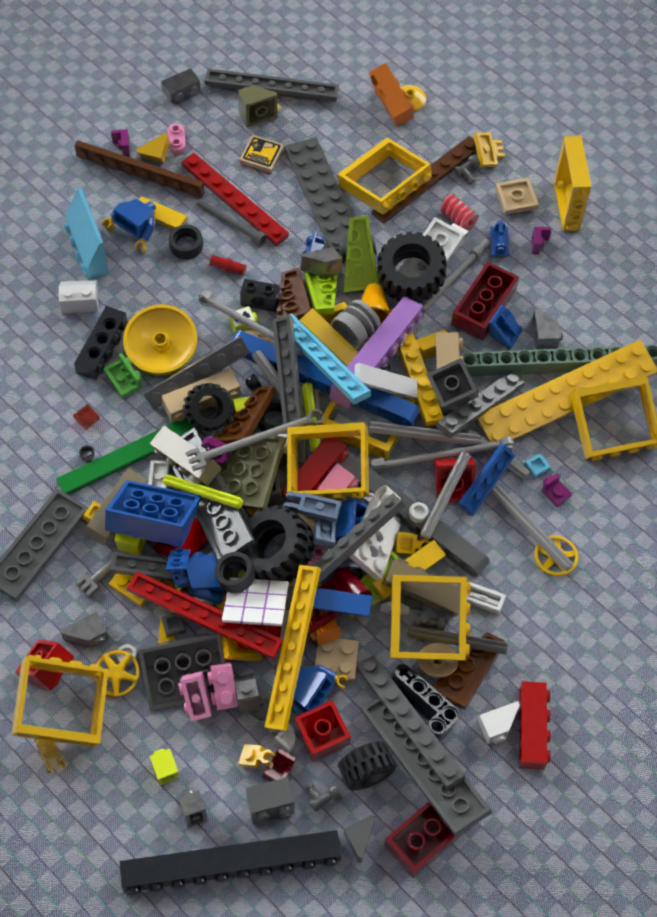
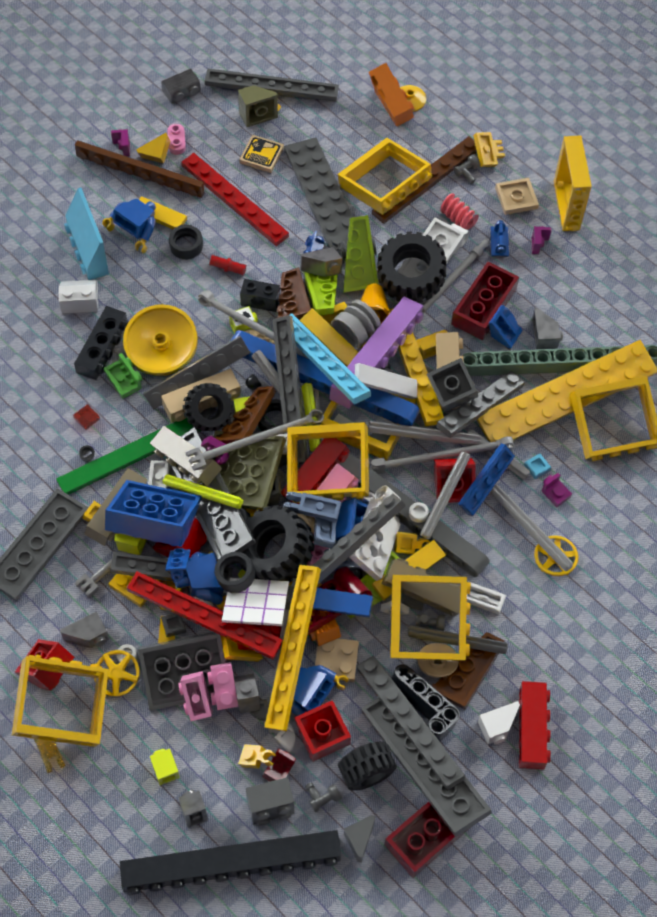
dark grey piece [196,199,267,247] -> none

